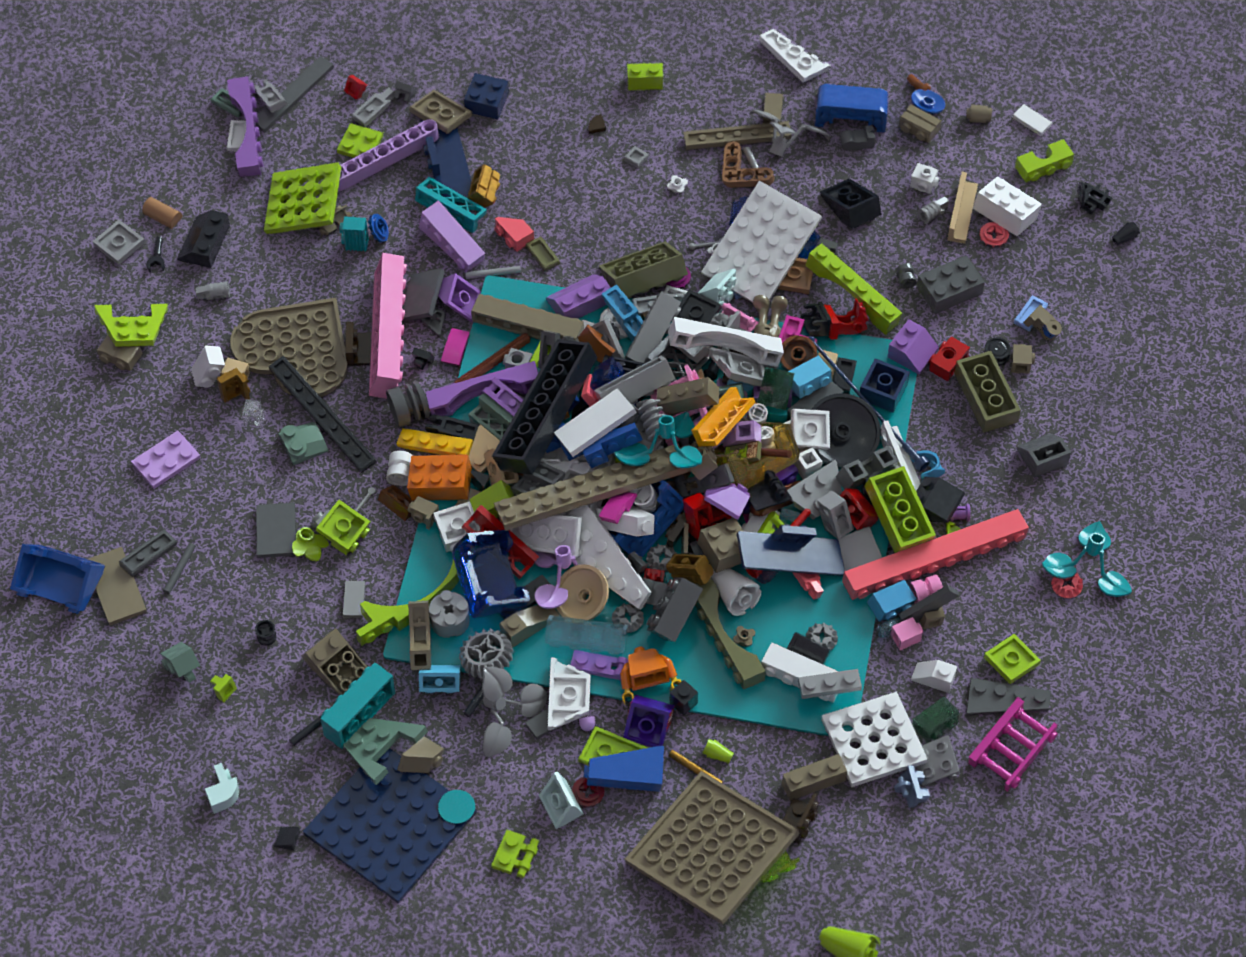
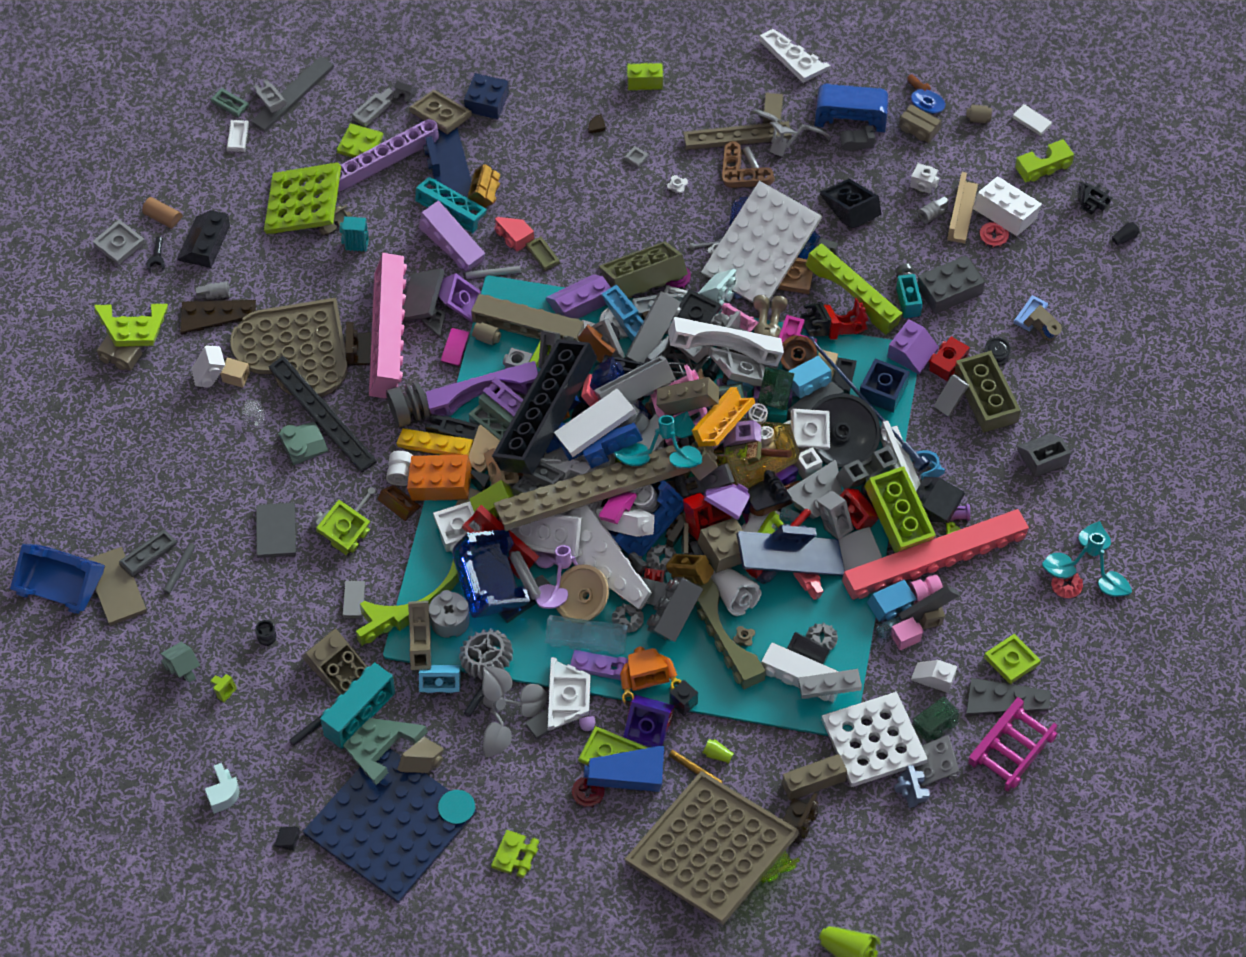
lavender plate [131,430,201,489] -> none
pearl gold bracket [217,367,251,403] -> none
medium lavender arch [227,76,264,177] -> none
lime plate [292,527,329,561] -> none
red tile [344,75,367,100] -> none
blue gear [368,214,389,243] -> none
dark tan brick [407,496,439,530] -> none
black tile [412,347,435,370] -> none
copper axle [454,333,531,383] -> none
dark tan slope [500,605,560,648] -> none
light aqua slope [539,772,584,829] -> none
light grey piece [636,399,665,442] -> none
dark tan brick [1011,344,1035,374] -> none
none -> dark brown wing [180,299,257,335]
none -> dark tan brick [472,322,501,346]
none -> light grey axle [510,551,541,600]
none -> teal brick [896,274,923,318]
none -> light grey tile [934,374,969,416]

